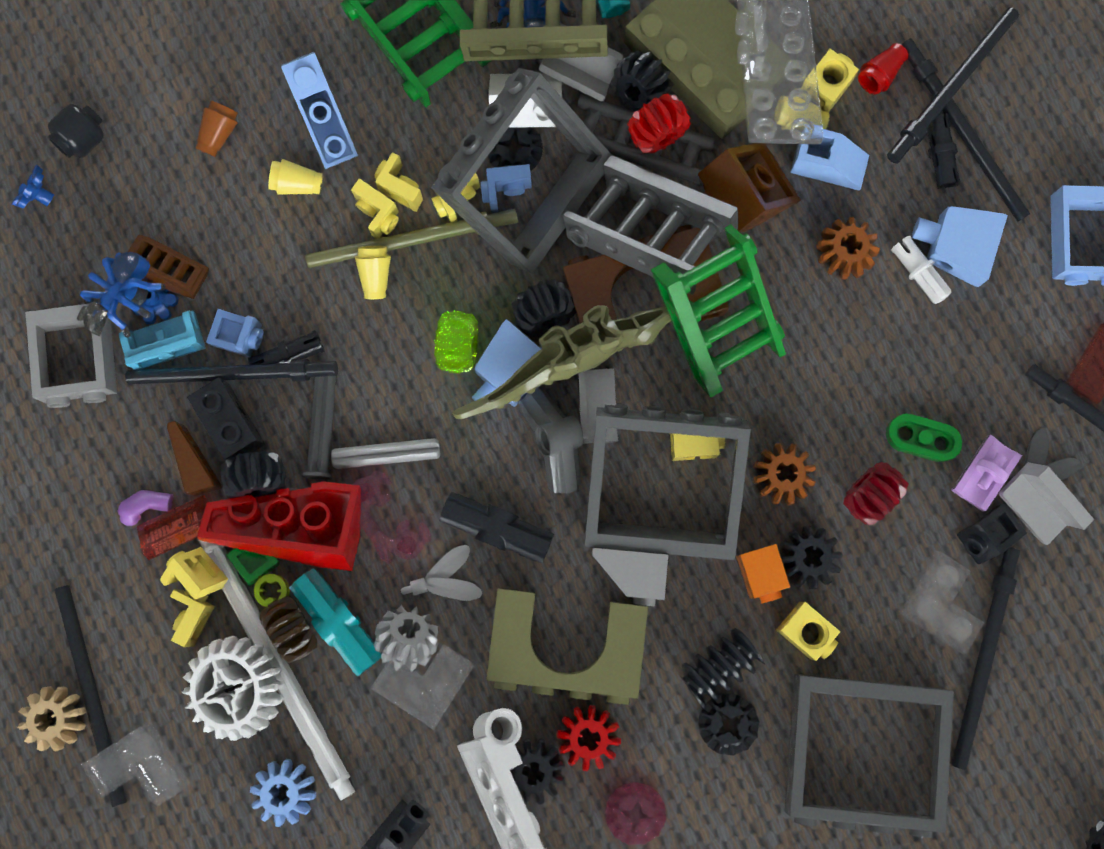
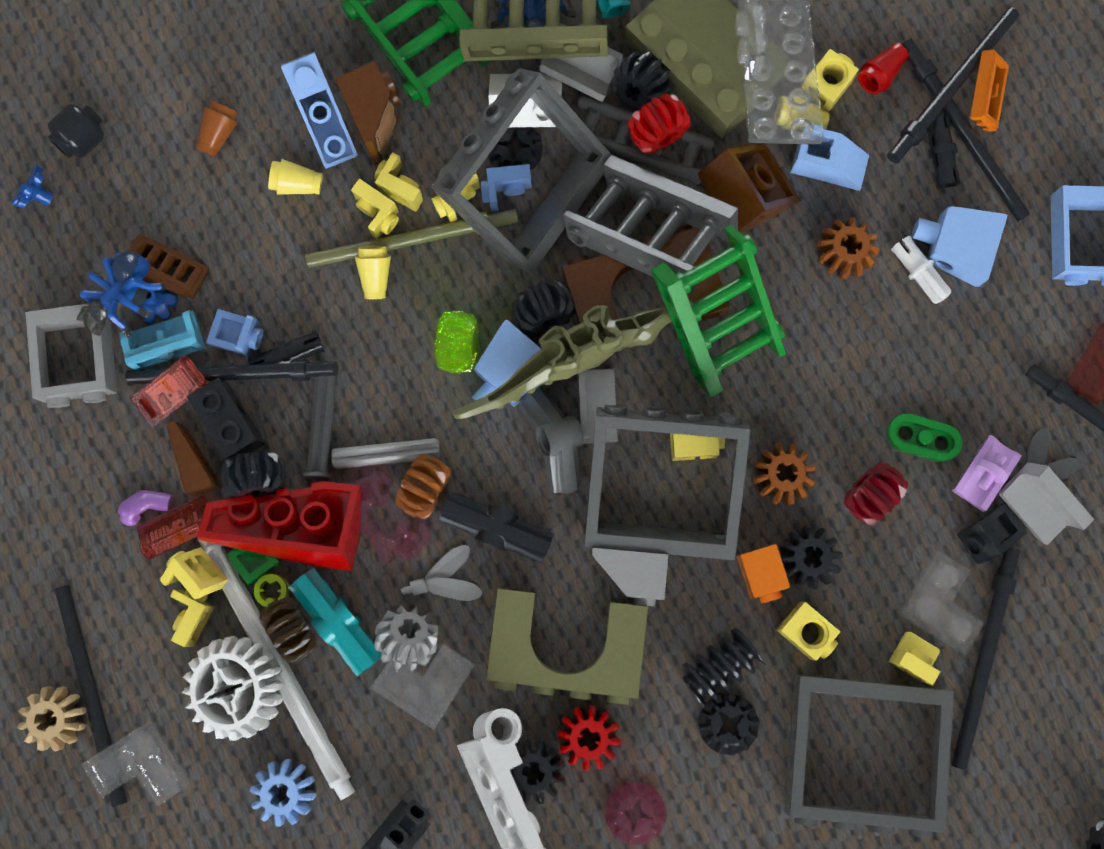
none -> clear red tile [129,355,208,427]
none -> reddish brown slope [335,61,401,166]
none -> dark orange gear [395,454,451,519]
none -> light yellow bracket [888,631,940,685]
none -> orange tile [970,49,1009,132]

